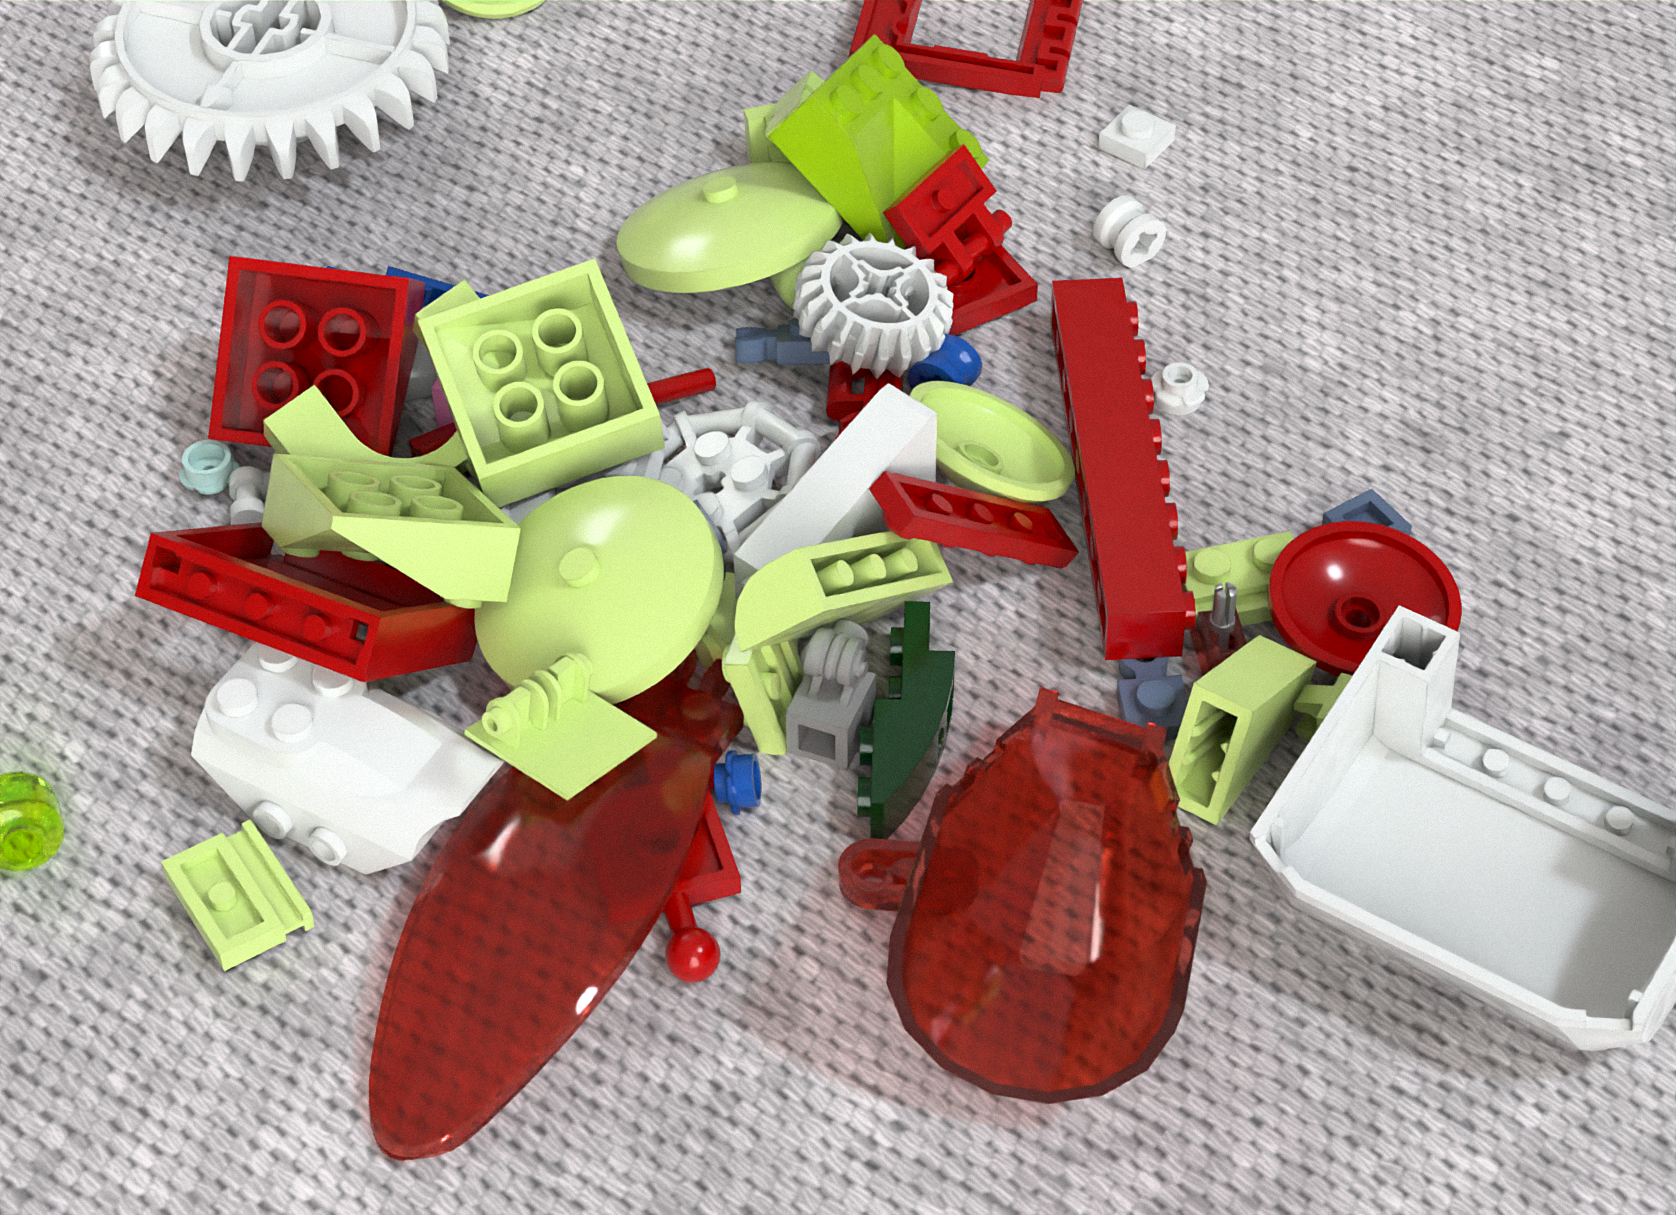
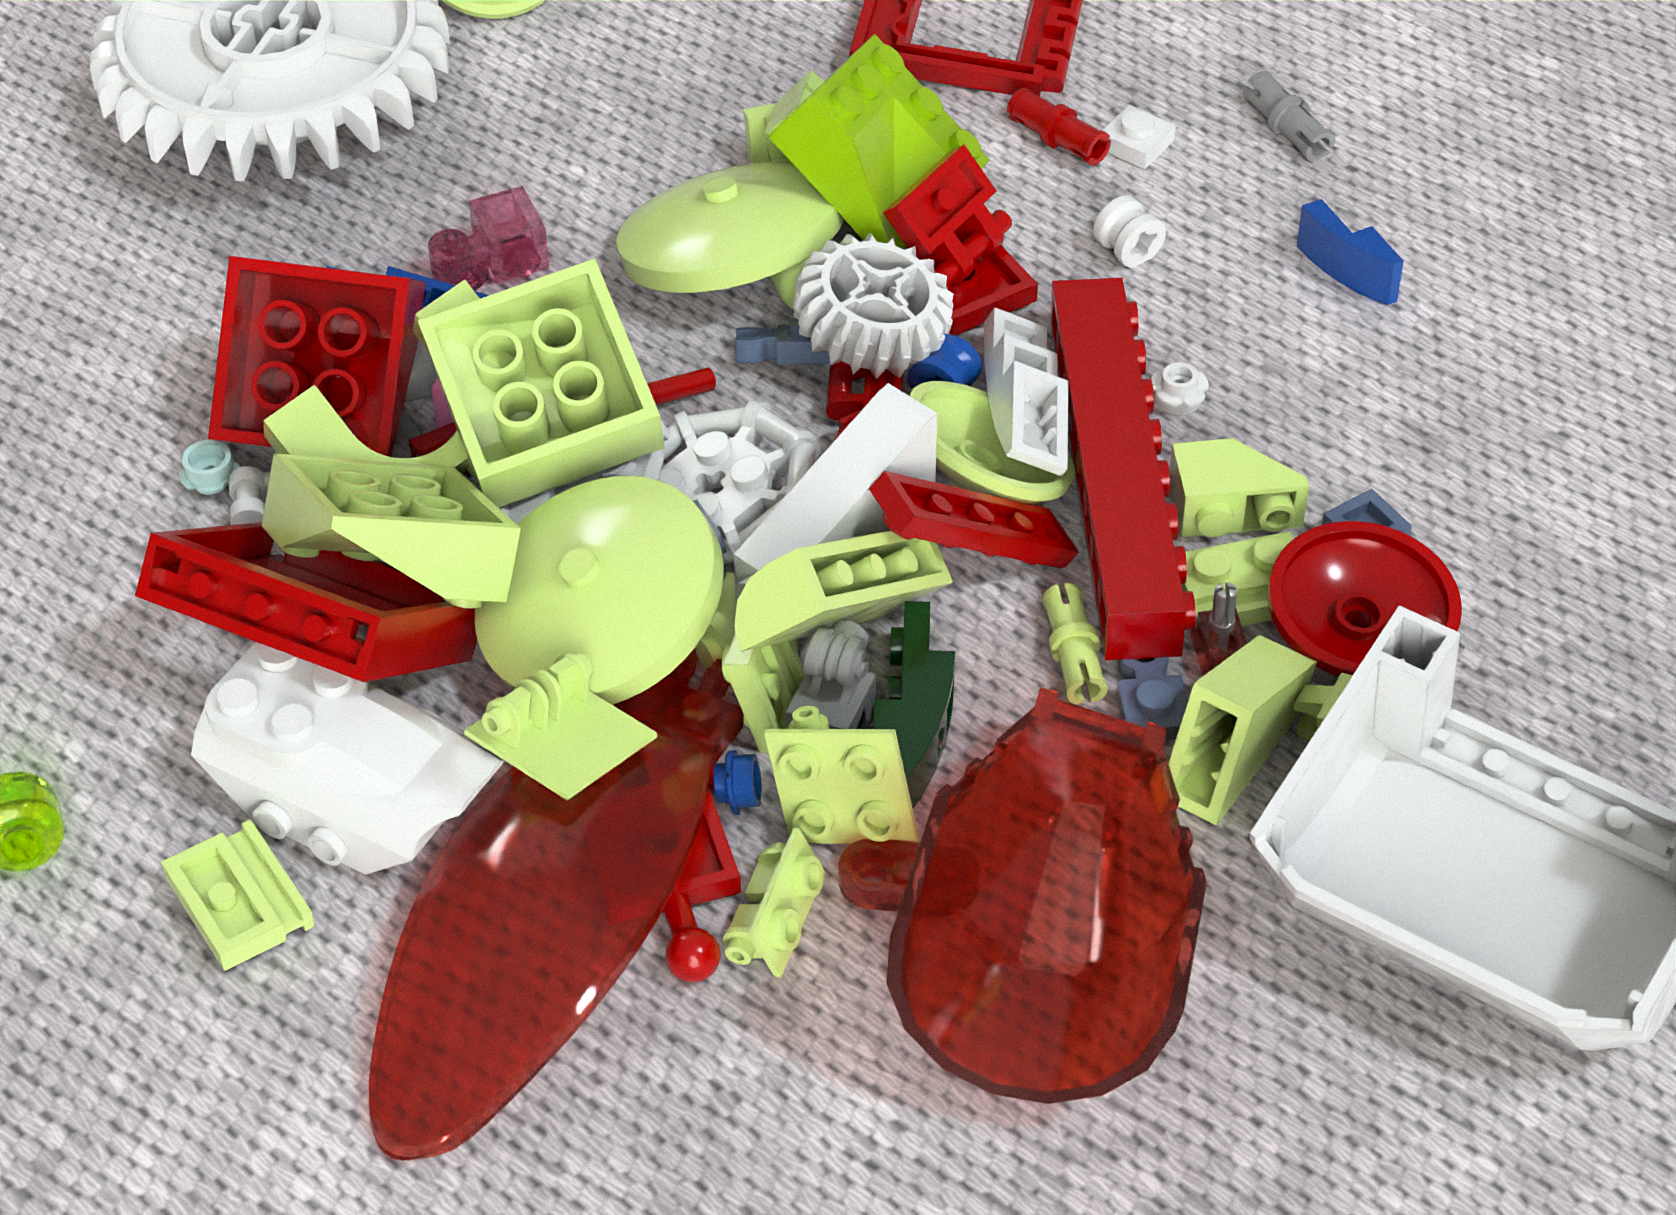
none -> clear pink brick [428,186,549,291]
none -> yellowish green hinge [723,828,825,978]
none -> yellowish green hinge [764,706,920,845]
none -> white slope [984,308,1068,476]
none -> red pin [1007,87,1111,166]
none -> yellowish green pin [1042,583,1108,704]
none -> yellowish green slope [1169,438,1309,537]
none -> light grey pin [1243,71,1335,162]
none -> blue slope [1297,199,1404,305]

